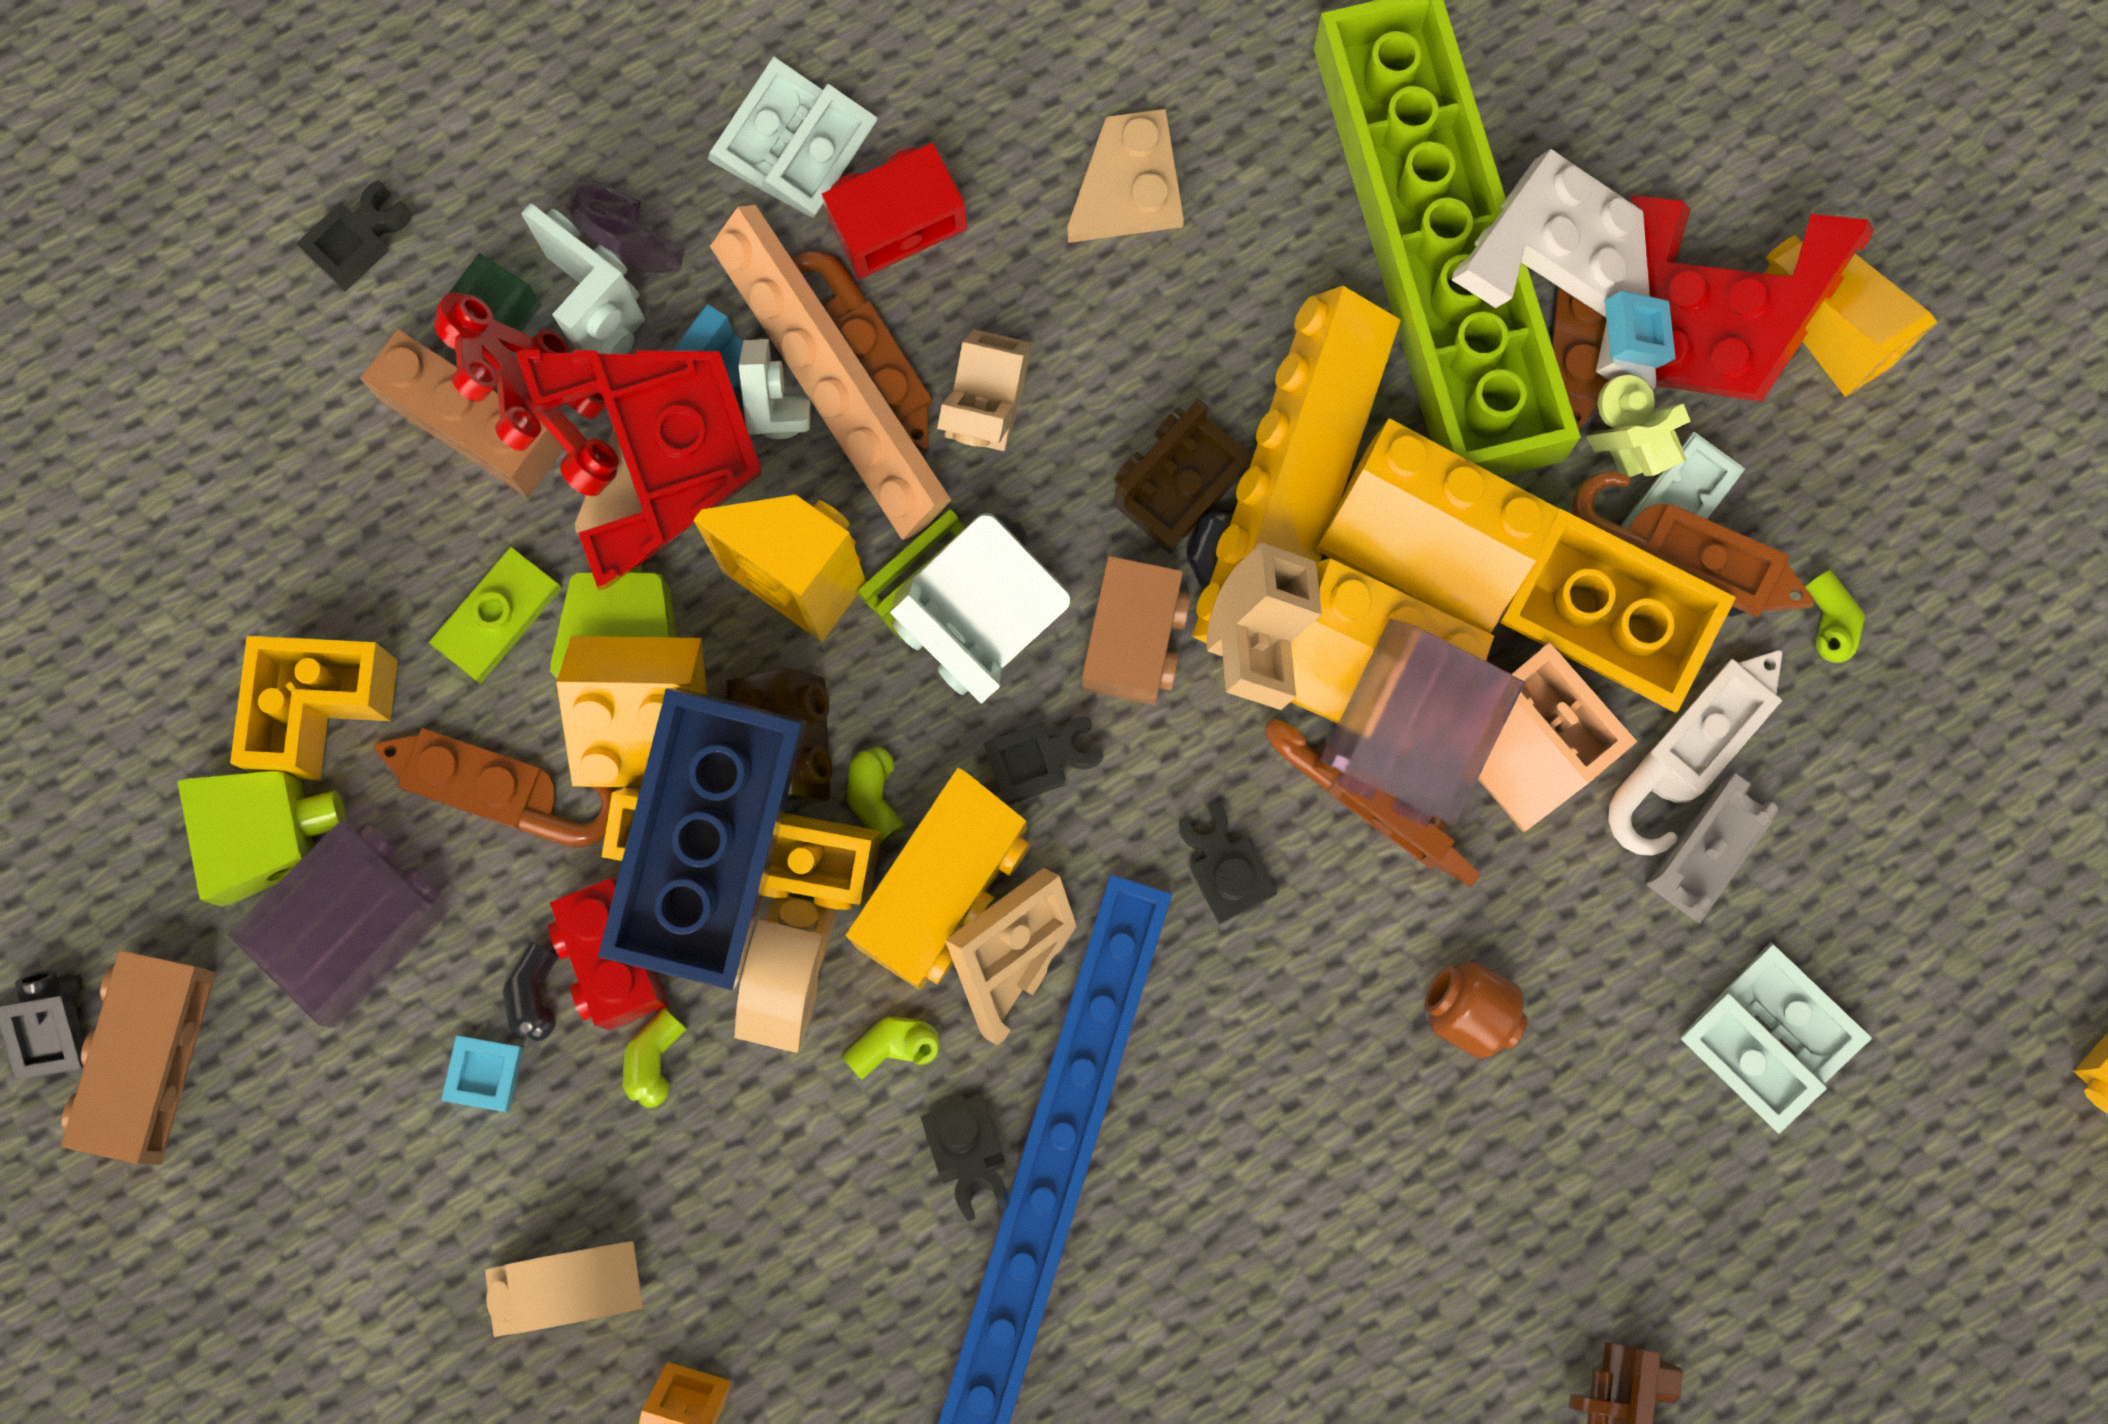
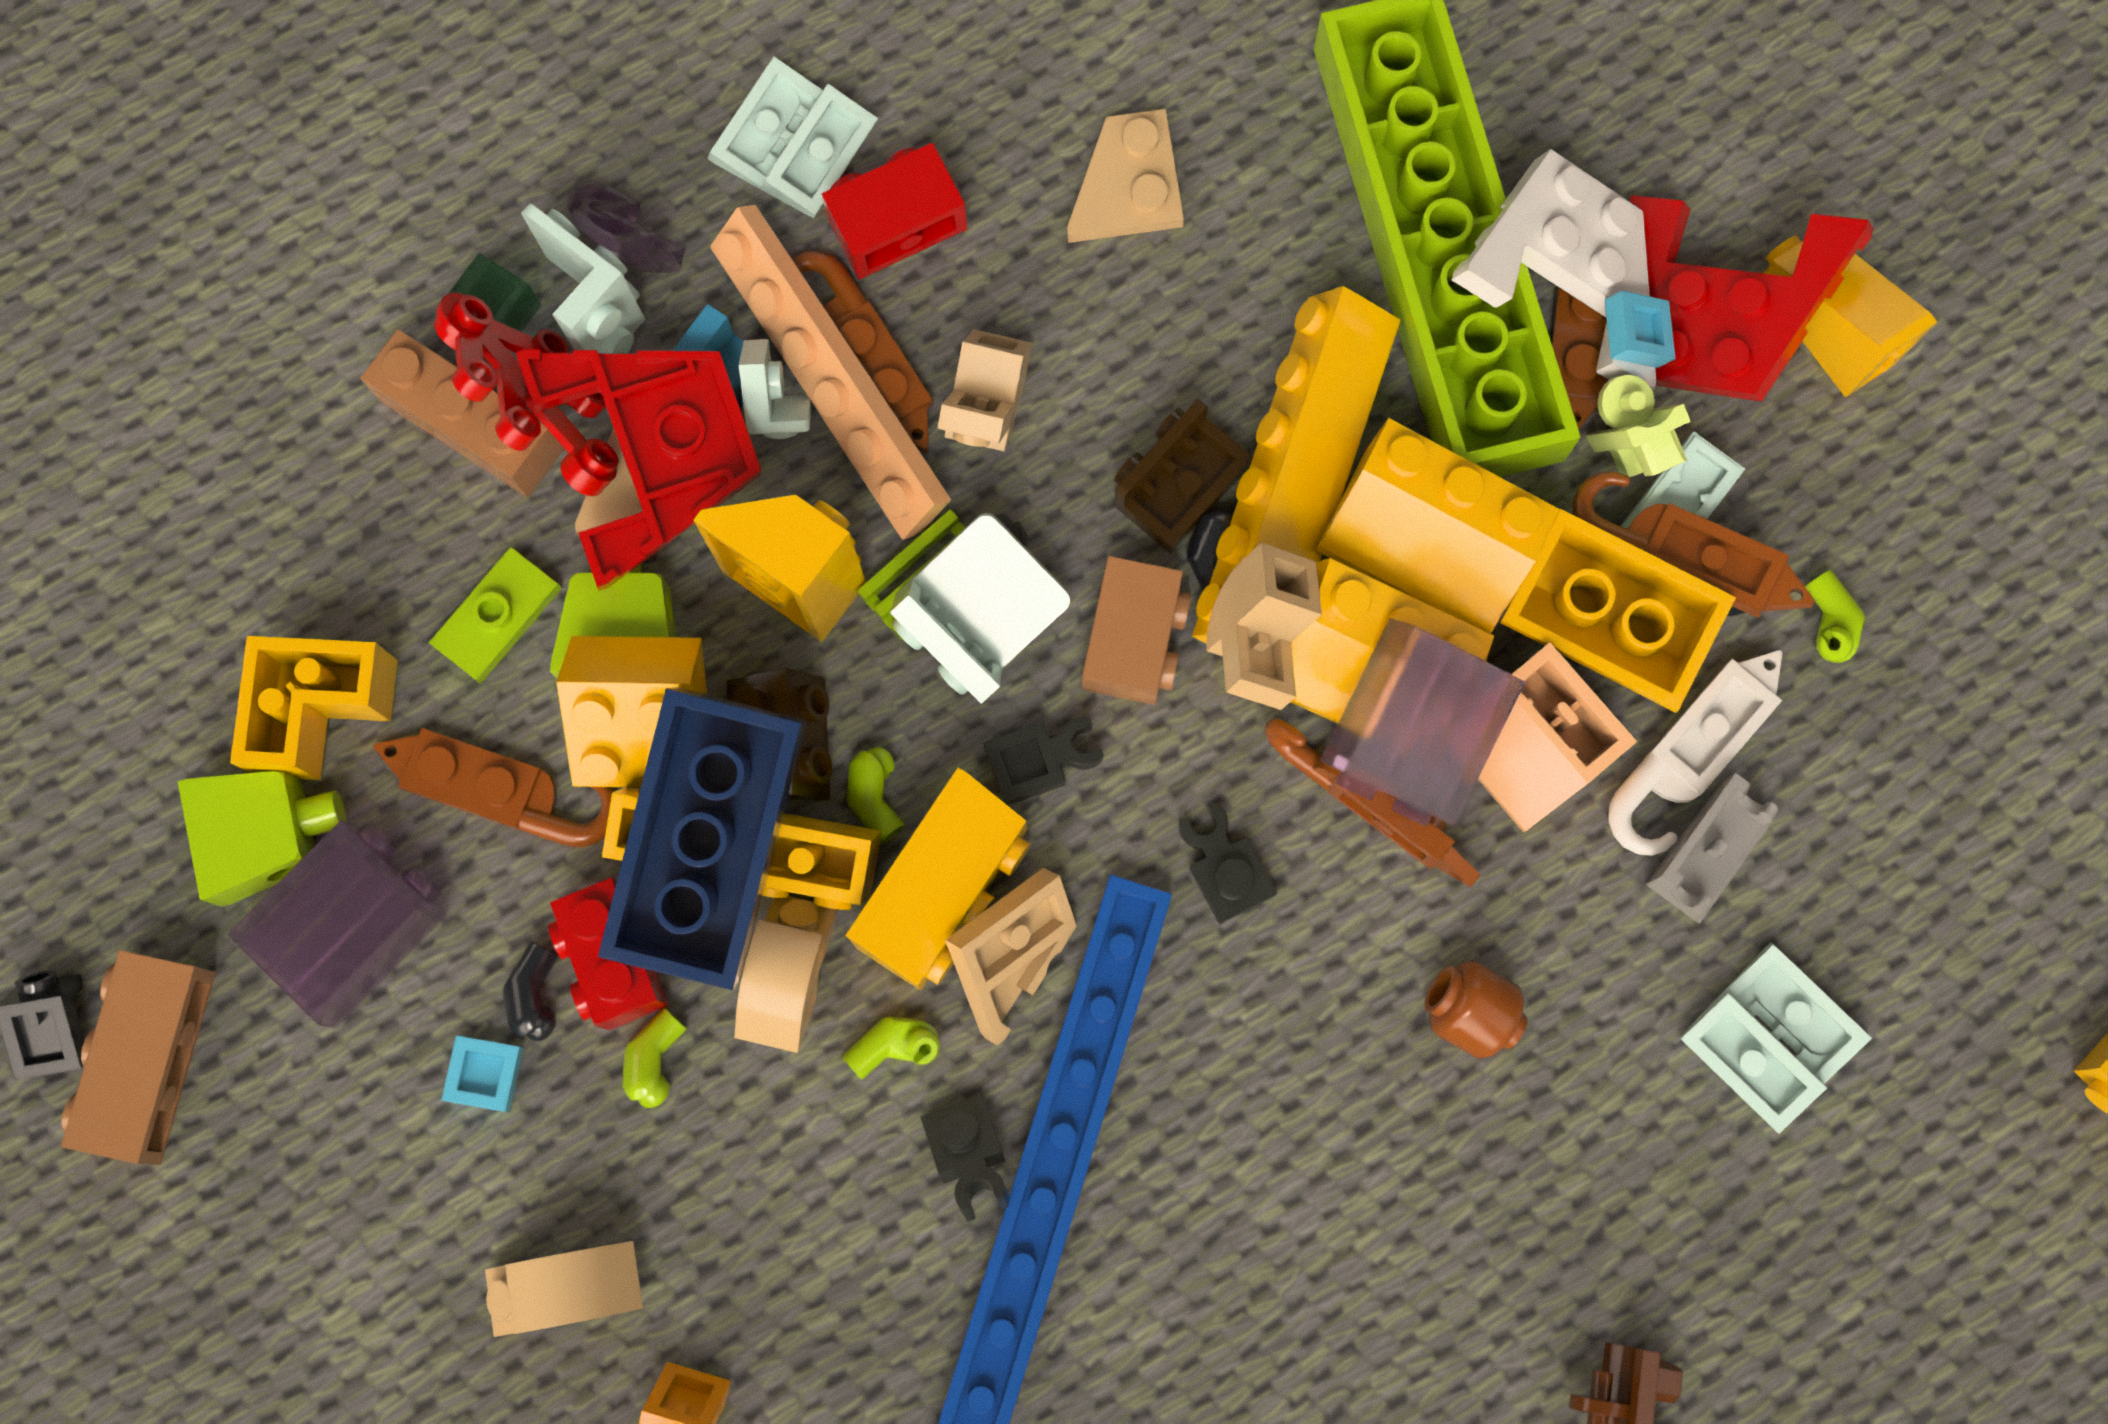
pearl dark grey plate [296,180,412,292] -> none

